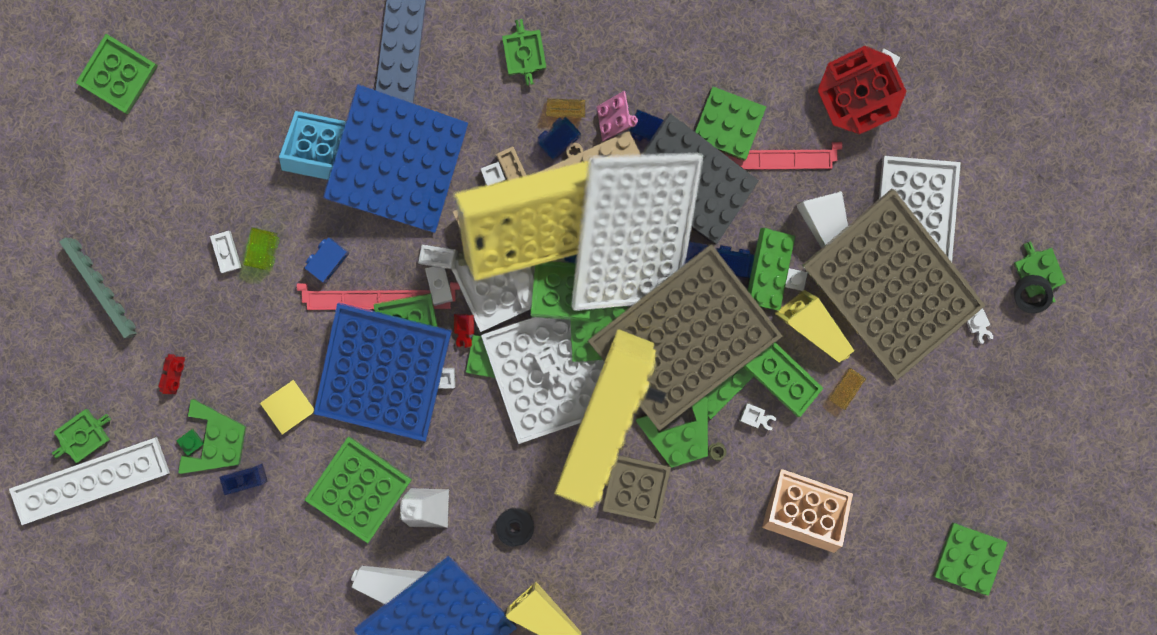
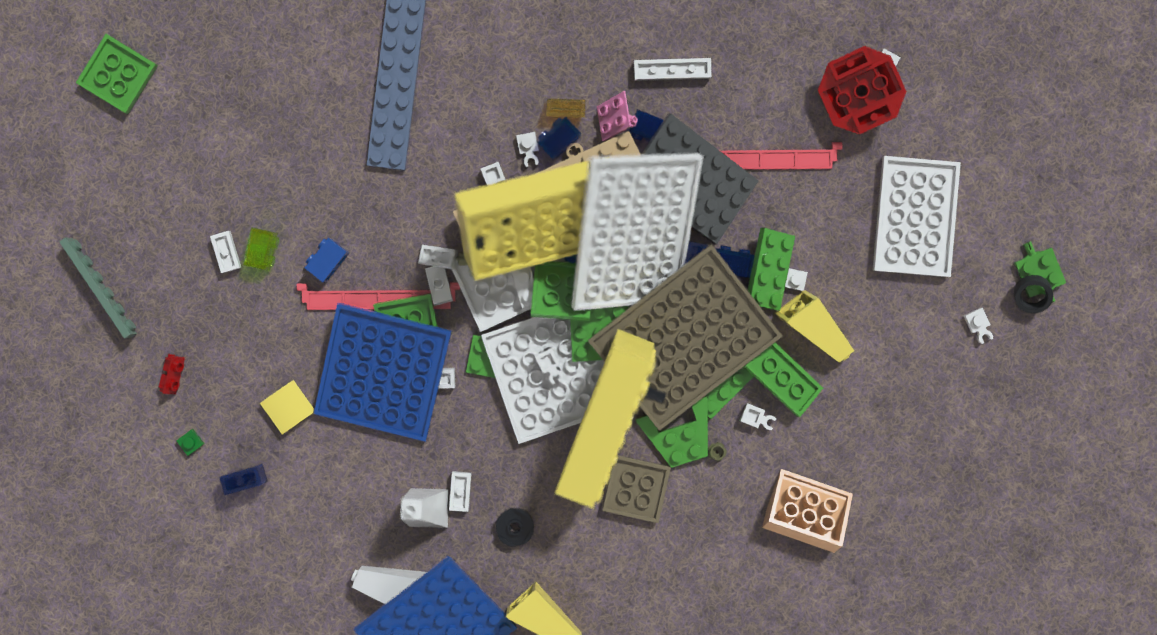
white plate [9,437,170,525] -> none
bright green plate [52,409,111,463] -> none
bright green wing [178,399,246,474] -> none
medium azure slope [279,111,346,180] -> none
bright green plate [305,436,412,543] -> none
blue plate [323,84,468,233] -> none
red plate [454,314,474,348] -> none
tan plate [496,147,527,180] -> none
bright green plate [502,19,547,86] -> none
bright green plate [695,87,766,161] -> none
white slope [797,192,848,248] -> none
dark tan plate [802,189,985,380] -> none
clear yellow plate [828,368,866,410] -> none
bright green plate [933,522,1008,596] -> none
none -> white plate [449,471,472,512]
none -> white plate [516,132,539,167]
none -> white plate [634,58,712,81]

